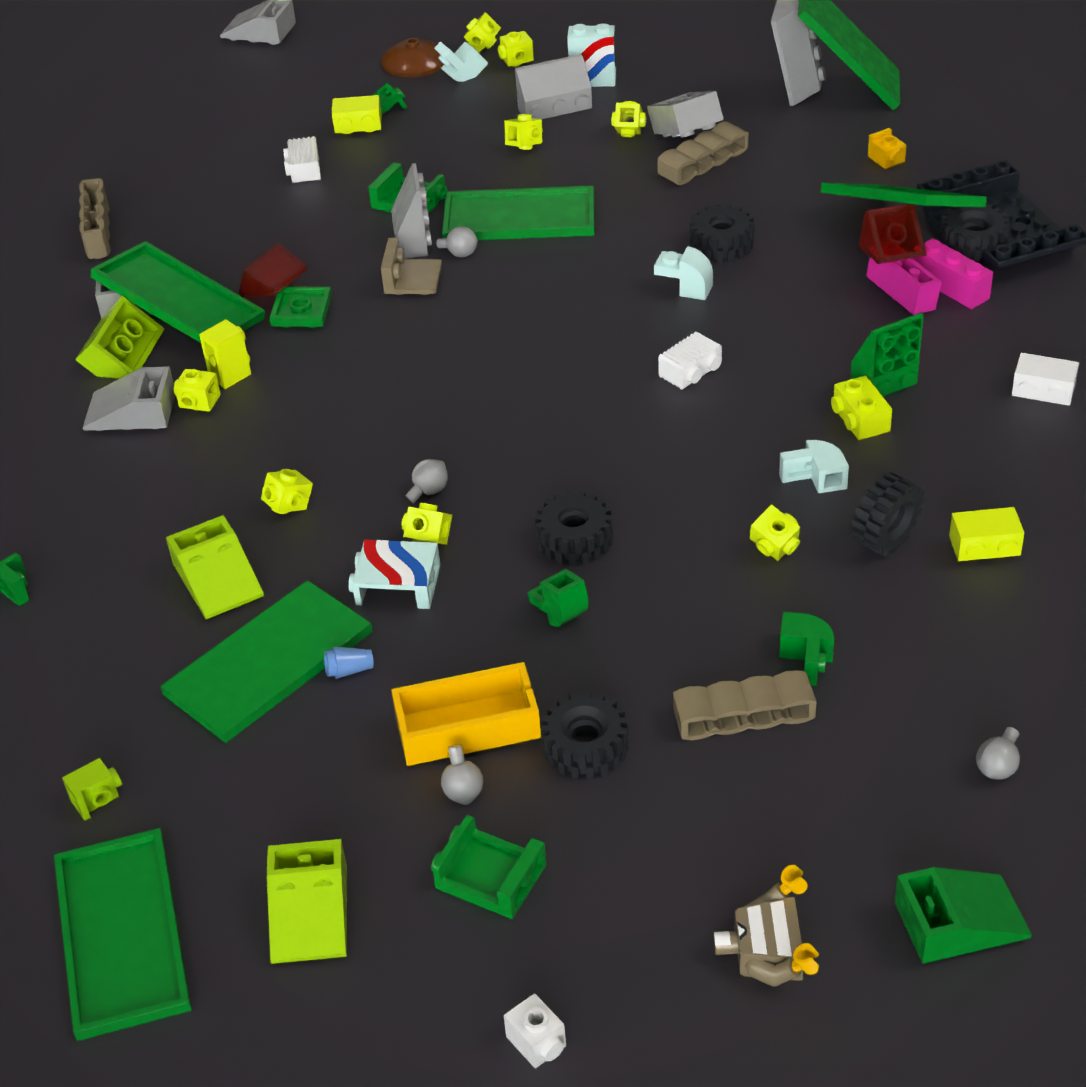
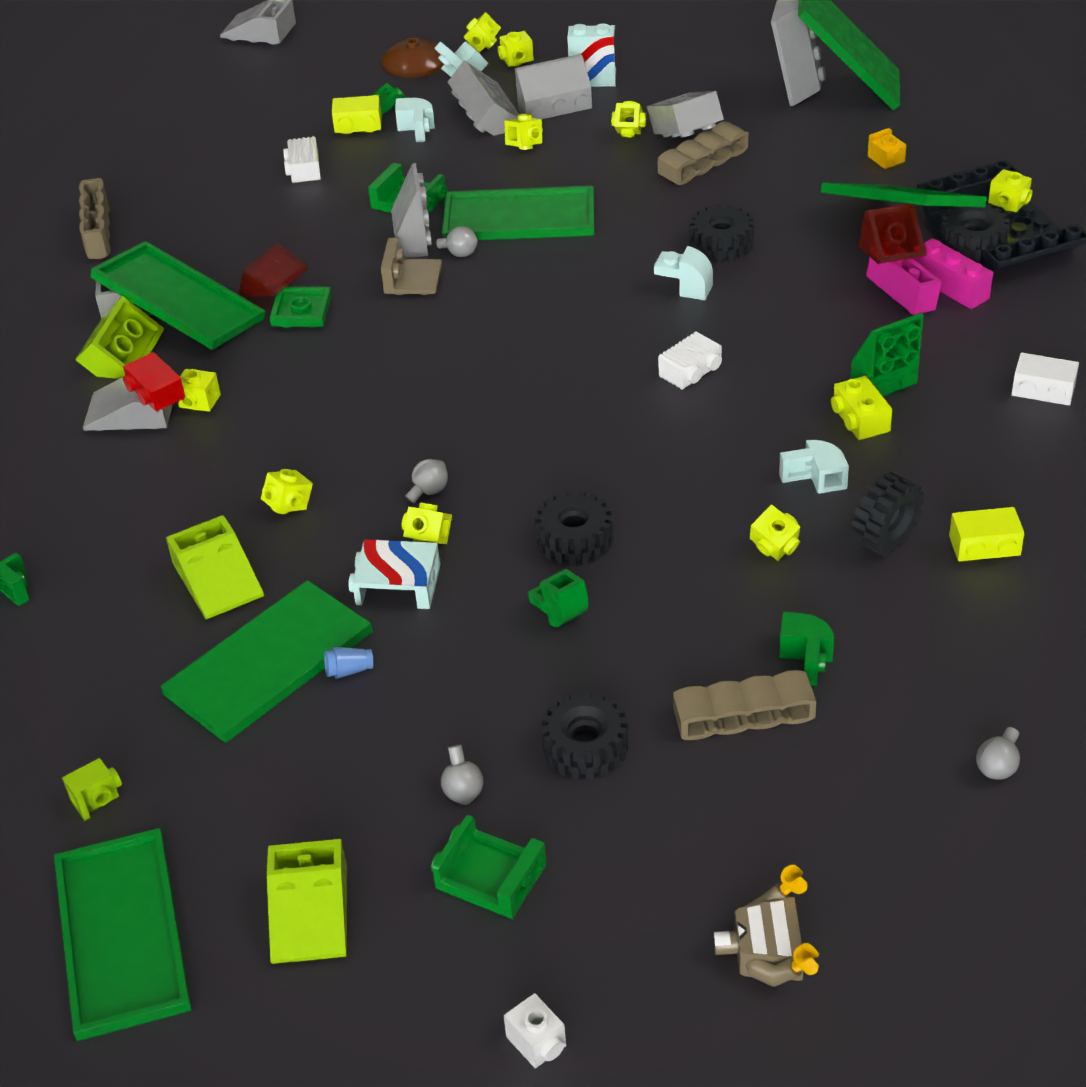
neon yellow brick [199,319,251,389] -> none
yellow piece [391,662,541,766] -> none
green slope [894,867,1032,964] -> none
none -> red brick [123,352,185,412]
none -> light aqua brick [395,98,435,142]
none -> light grey slope [448,60,520,136]
none -> neon yellow brick [988,169,1033,212]

